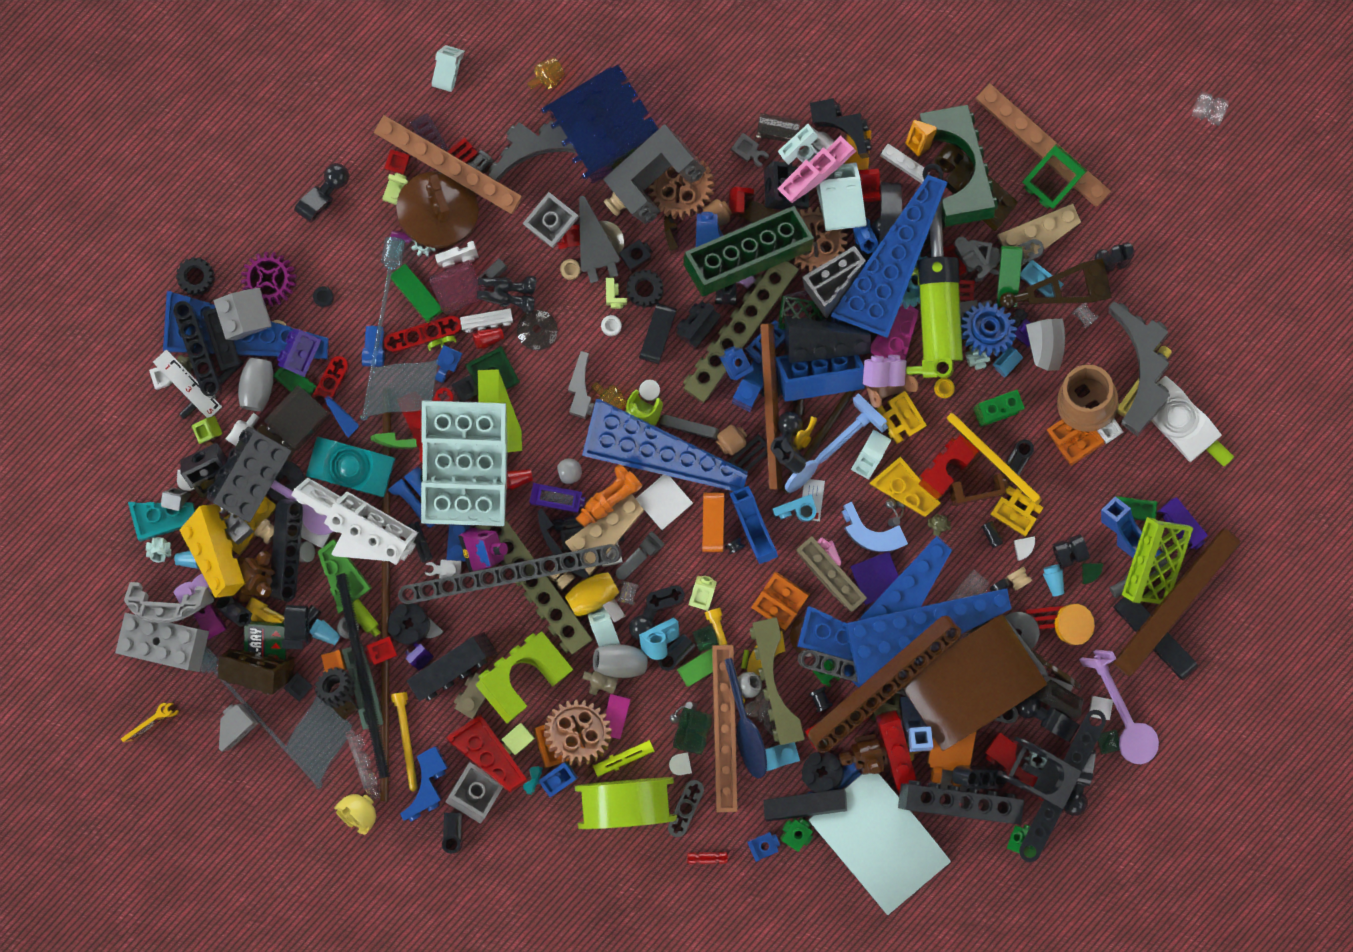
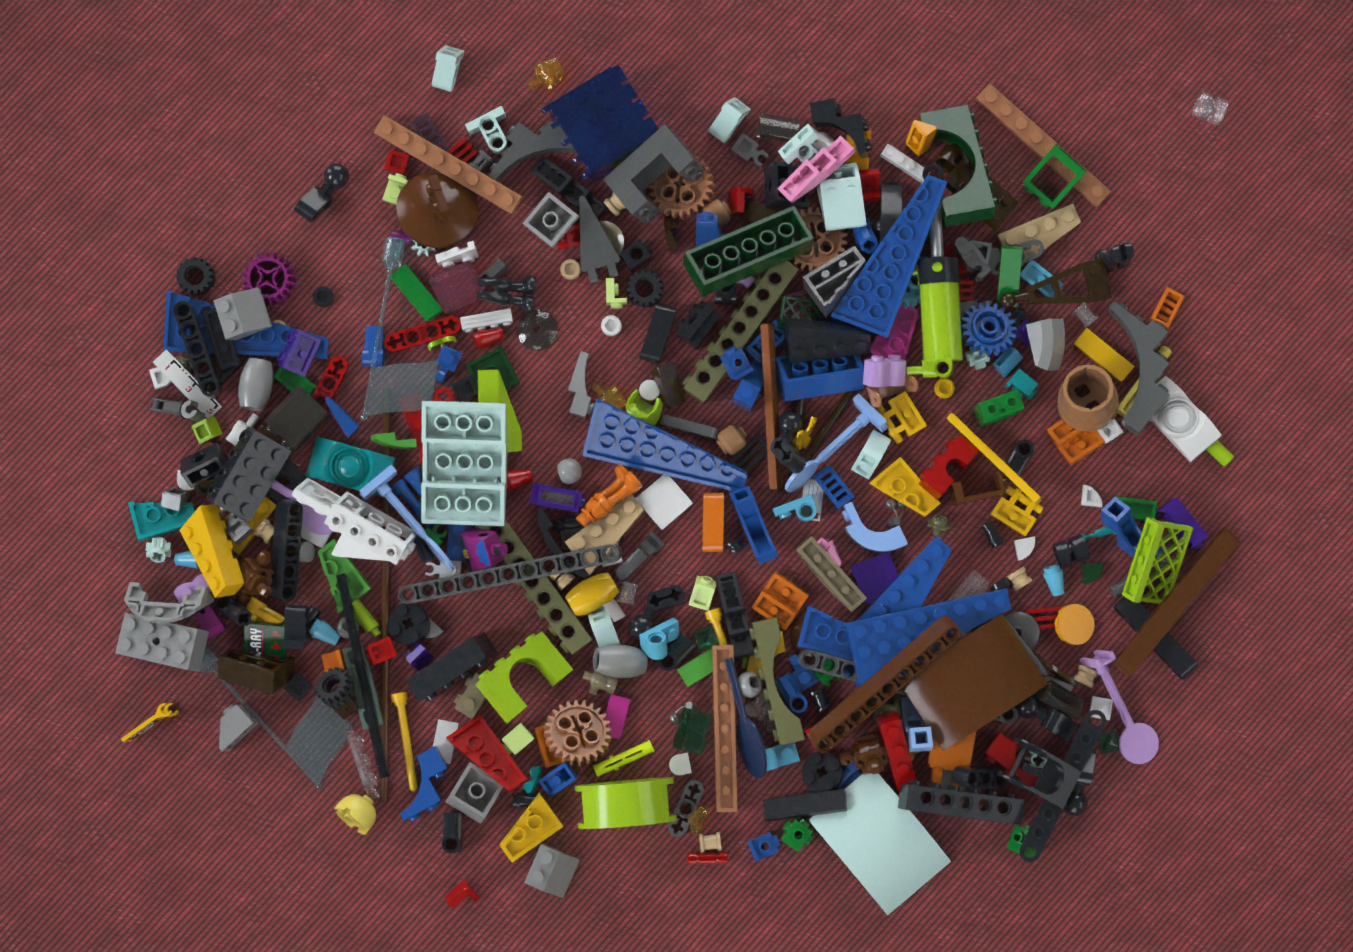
none -> dark grey piece [149,398,206,422]
none -> light blue piece [359,465,455,571]
none -> green tile [425,524,448,547]
none -> white sticker [433,719,459,764]
none -> red tile [445,880,481,909]
none -> light aqua tile [465,106,508,155]
none -> yellow wing [500,793,563,863]
none -> black pin [513,793,538,810]
none -> light grey slope [524,843,580,898]
none -> black slope [530,156,609,221]
none -> dark brown slope [651,361,685,409]
none -> clear yellow tile [689,806,708,835]
none -> tan bush [699,832,722,853]
none -> light aqua tile [708,97,751,144]
none -> black slope [715,571,755,659]
none -> blue piece [774,673,808,714]
none -> blue plate [788,654,819,692]
none -> blue slope [813,465,855,510]
none -> teal brick [1004,369,1038,400]
none -> yellow tile [1073,328,1135,383]
none -> tan wheel [1073,665,1098,688]
none -> white tile [1081,485,1102,508]
none -> teal piece [1081,526,1116,541]
none -> orange slope [1147,287,1185,330]

